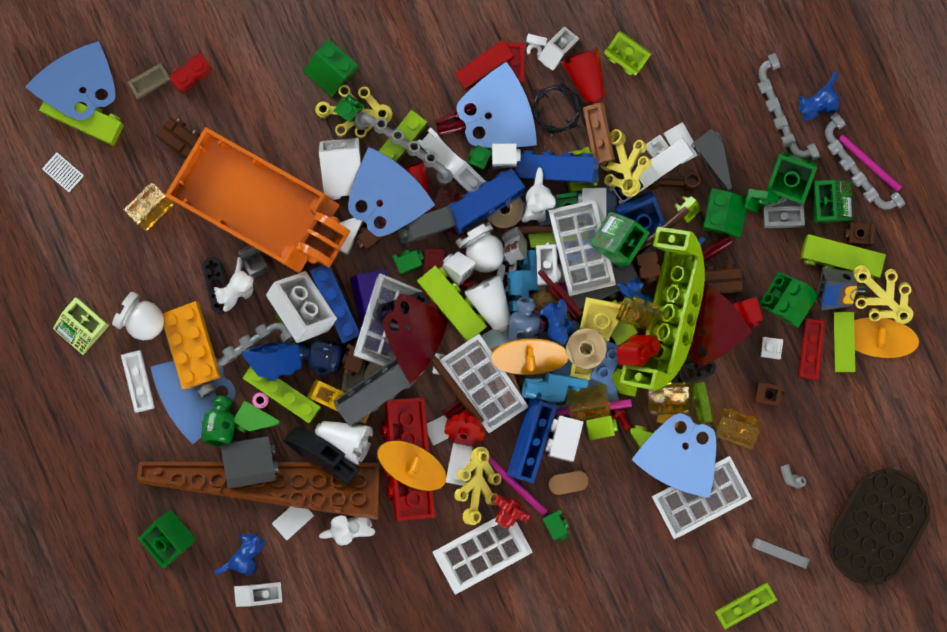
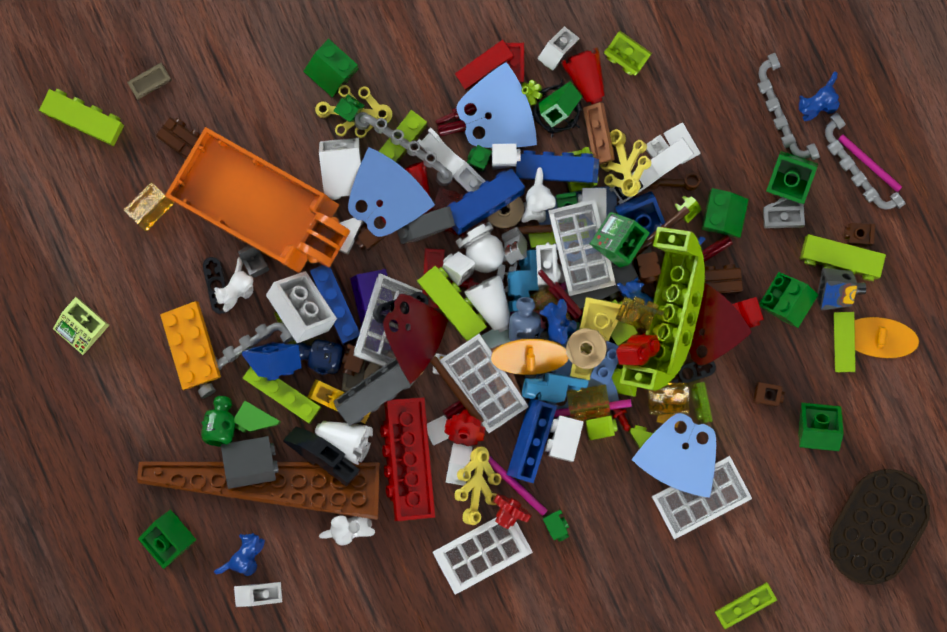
medium blue piece [25,41,115,120] -> none
white sticker [42,153,84,192] -> none
white tile [112,292,164,340] -> none
white tile [121,350,155,413] -> none
medium blue piece [151,359,236,444] -> none
red brick [169,54,212,93] -> none
bright pink pin [252,392,269,408] -> none
white sticker [272,507,314,540] -> none
light orange shield [377,441,446,491] -> none
green brick [393,249,425,276] -> none
white tile [526,34,547,57] -> none
medium nougat tile [548,471,588,495] -> none
dark grey slope [691,129,732,191] -> none
clear yellow bracket [715,408,761,450] -> none
green bracket [744,189,779,213] -> none
light grey beam [752,538,810,569] -> none
white tile [760,337,783,360] -> none
light grey arm [780,464,806,489] -> none
red tile [798,318,825,380] -> none
green slope [811,180,854,224] -> none
light yellow plant [854,265,913,324] -> none
none -> lime plant [521,80,542,105]
none -> green slope [539,81,582,127]
none -> green slope [798,403,844,451]

